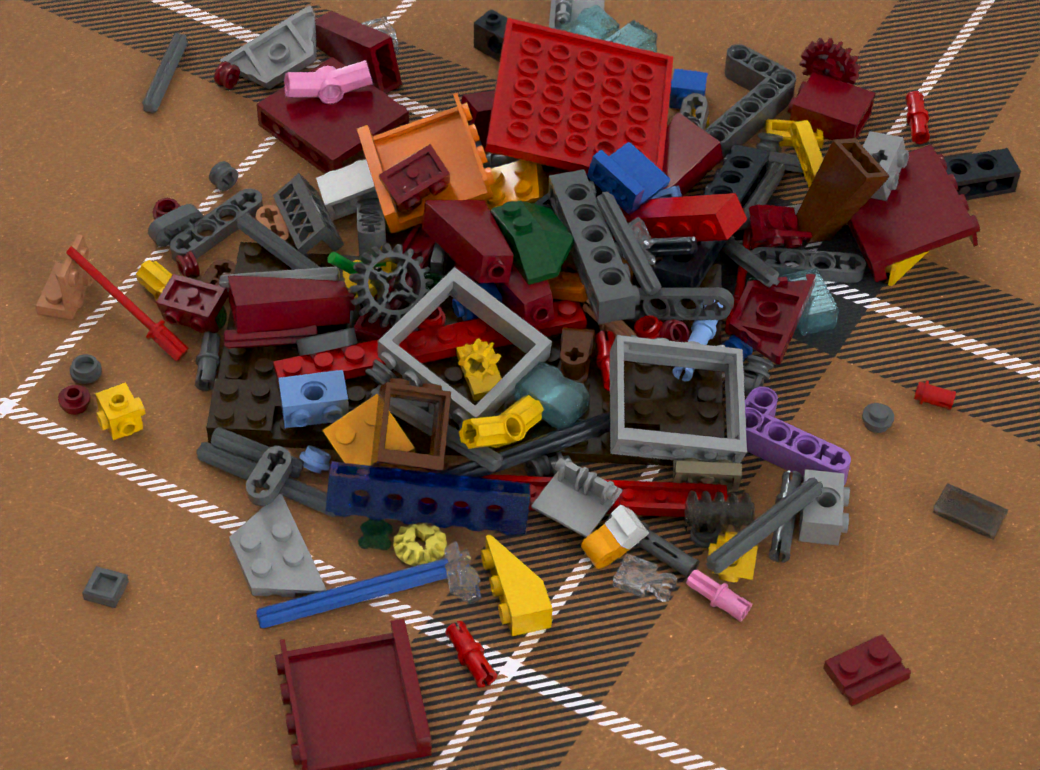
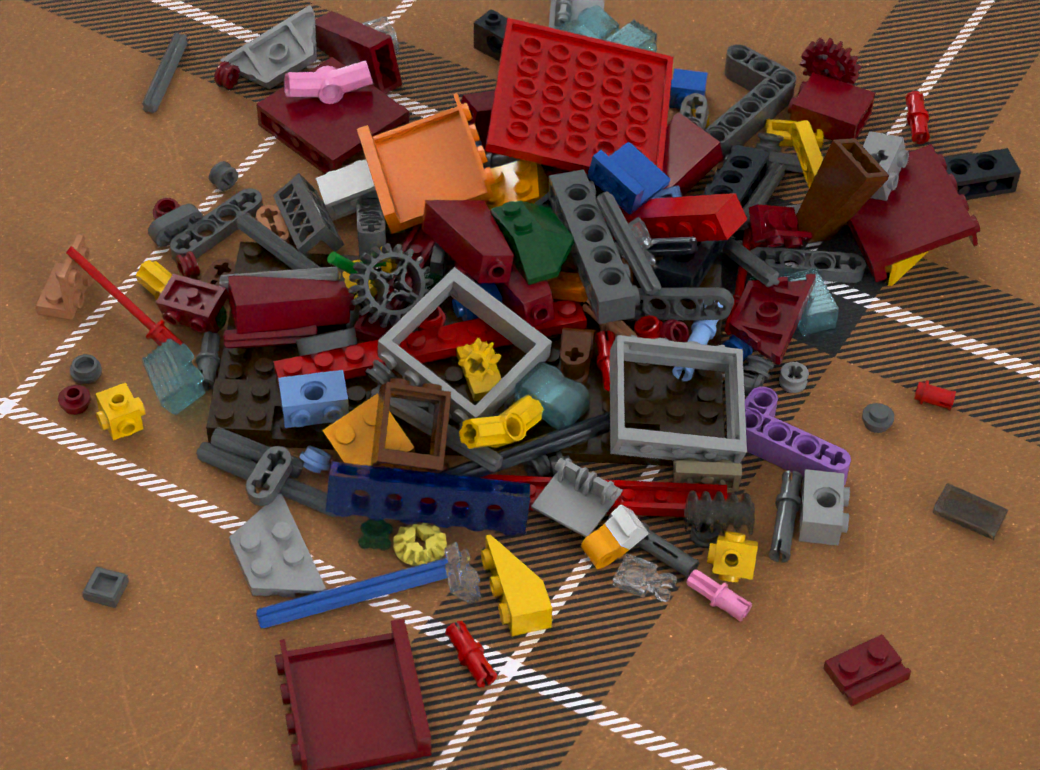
dark red bracket [379,144,450,212] -> none
dark grey axle [706,478,823,574] -> none
none -> clear light blue brick [142,339,206,416]
none -> light grey bush [779,362,809,393]

